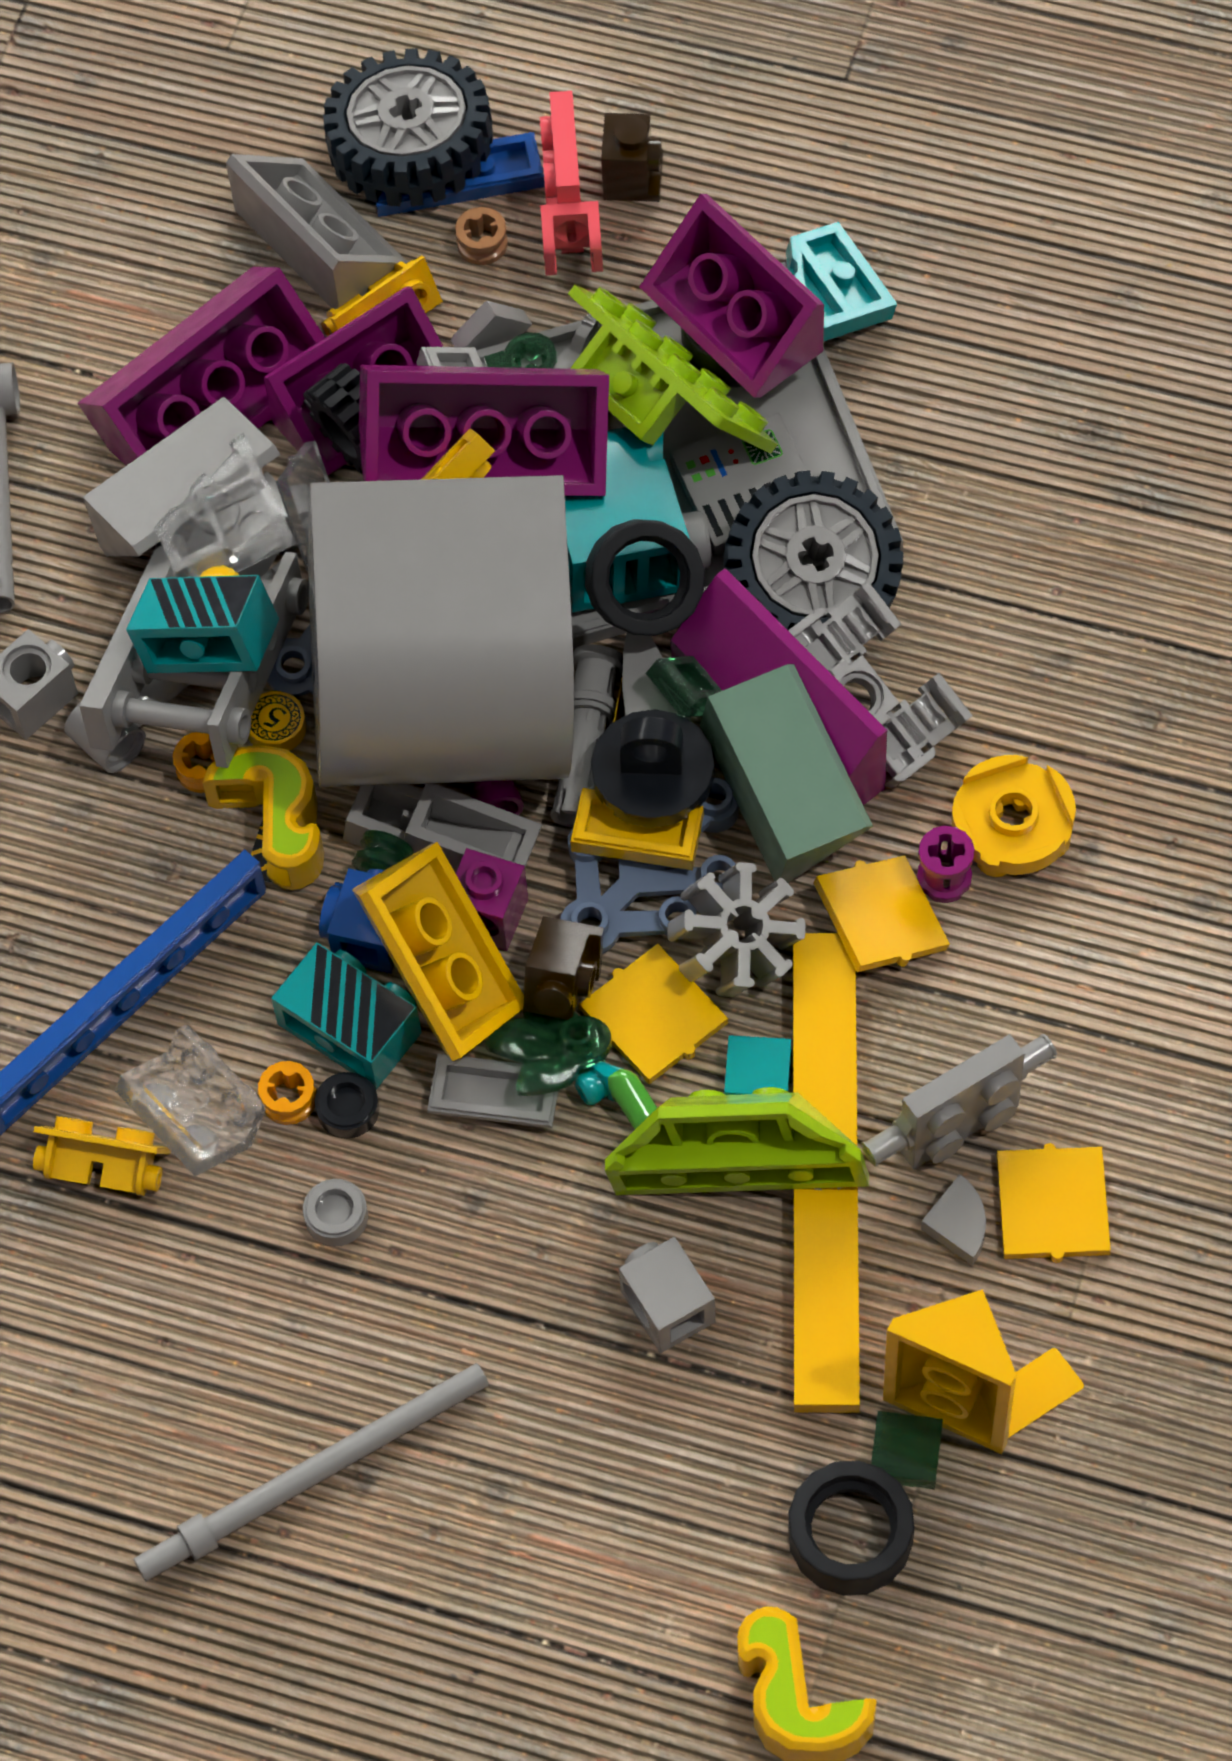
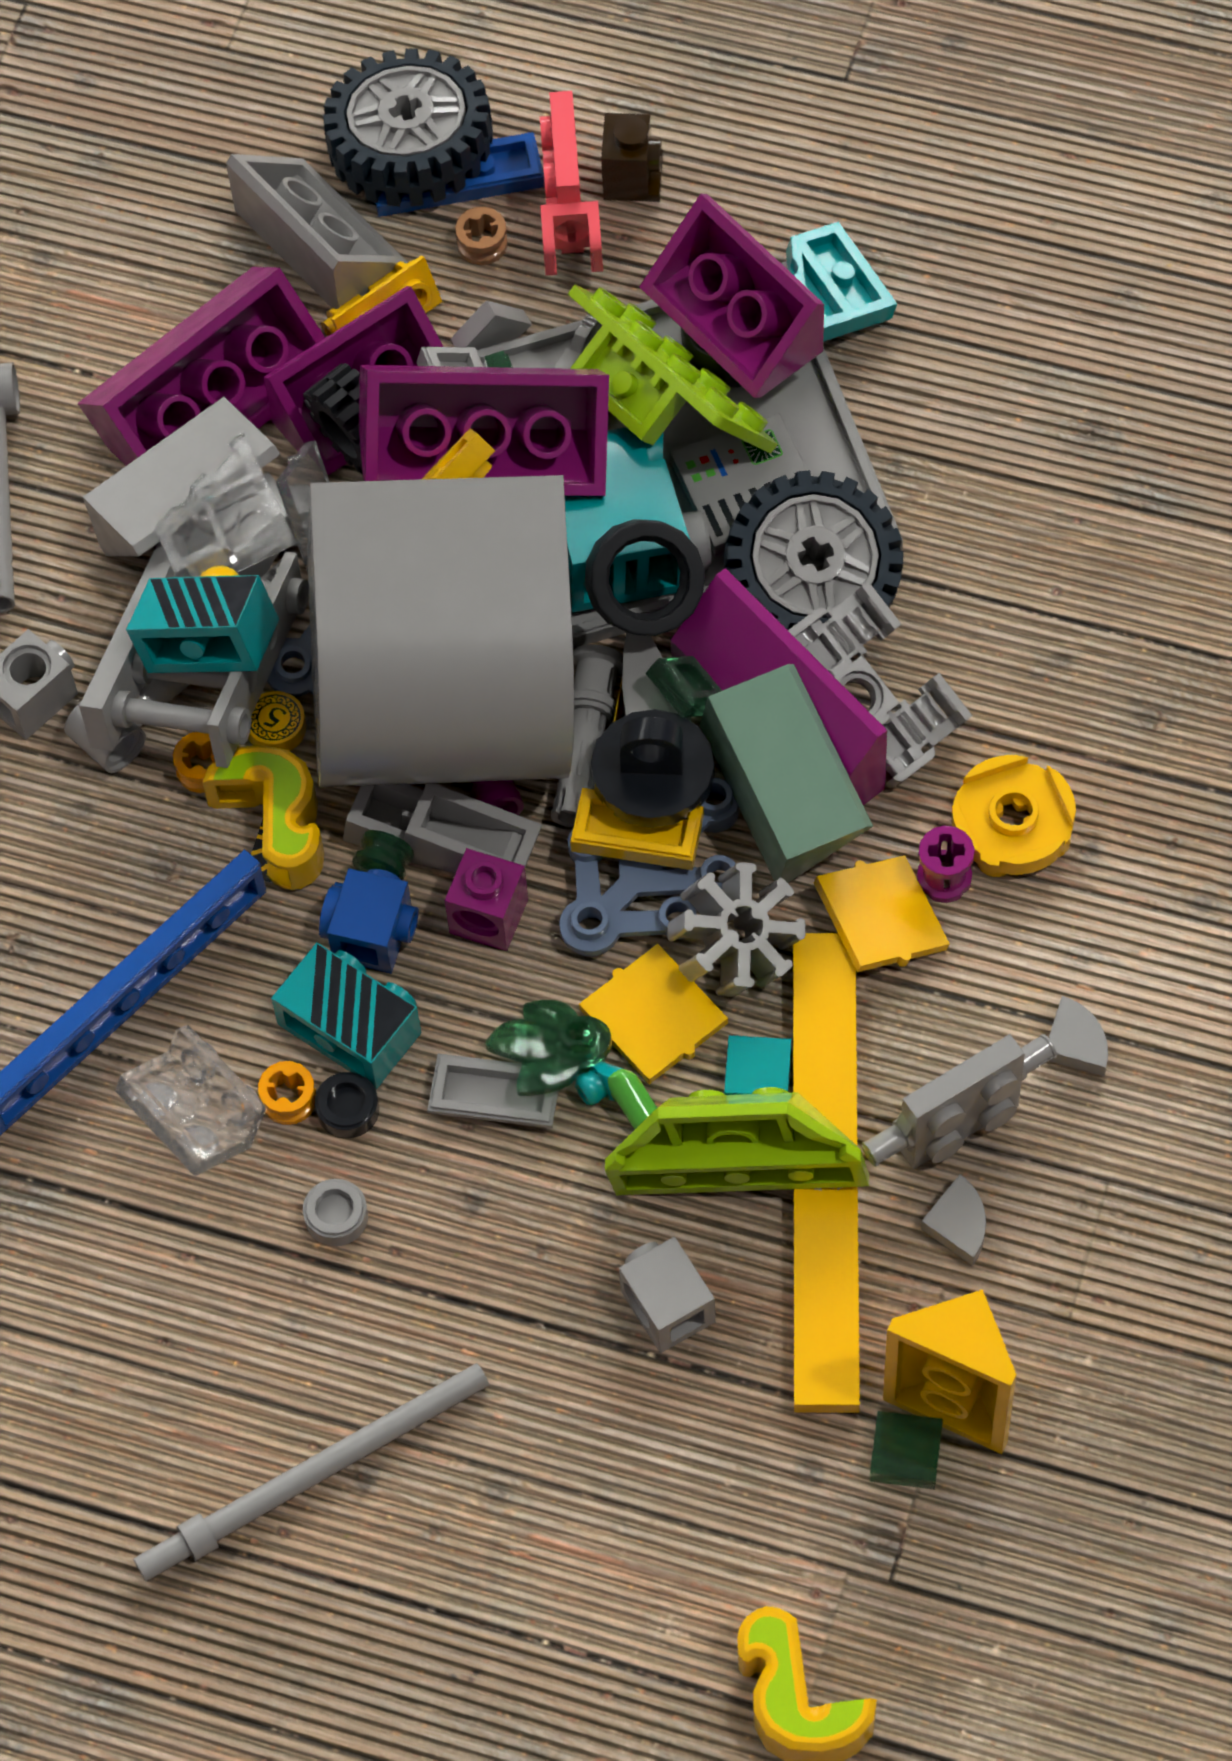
yellow hinge [33,1116,171,1196] -> none
yellow slope [352,841,524,1061] -> none
clear green bush [504,332,557,368] -> none
dark brown brick [523,916,604,1021] -> none
black tyre [788,1460,915,1596] -> none
yellow piece [996,1143,1111,1263] -> none
yellow sticker [1008,1348,1084,1438] -> none
none -> light grey tile [1049,996,1108,1076]

